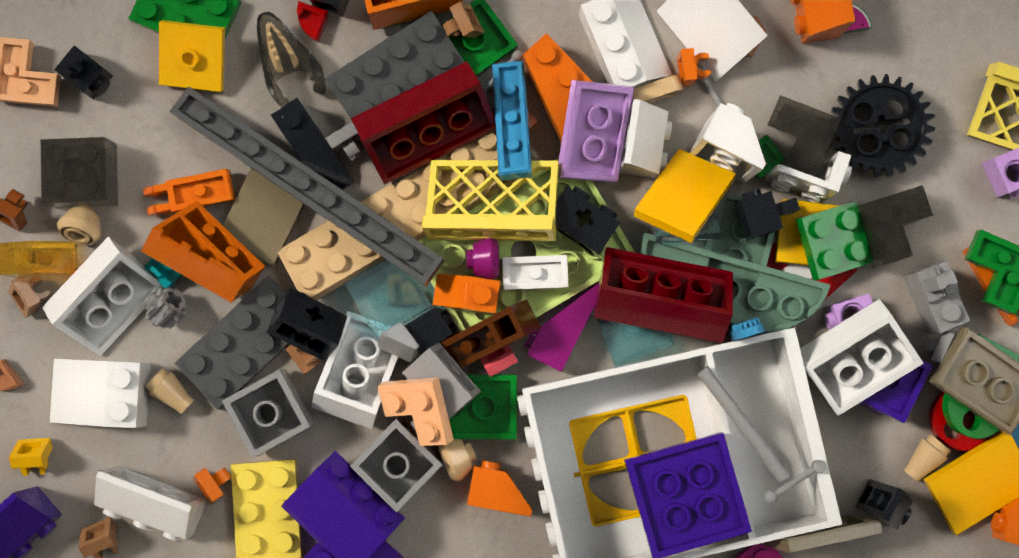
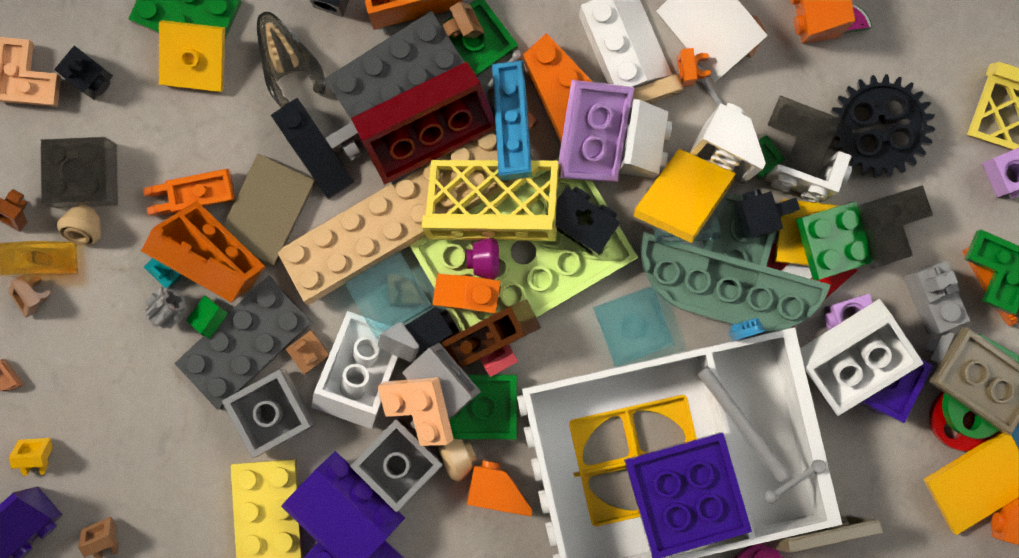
white slope [42,237,164,356] -> none
white slope [50,359,151,428] -> none
white slope [94,466,207,542] -> none
tan cone [145,368,194,414] -> none
dark grey plate [170,86,445,287] -> none
orange tile [193,467,232,505] -> none
black brick [267,287,348,361] -> none
red tile [297,1,329,43] -> none
white plate [502,255,568,290] -> none
magenta slope [524,283,599,372] -> none
dark red slope [594,247,733,343] -> none
black slope [855,479,913,530] -> none
tan cone [903,434,951,483] -> none
none -> green tile [186,295,228,339]

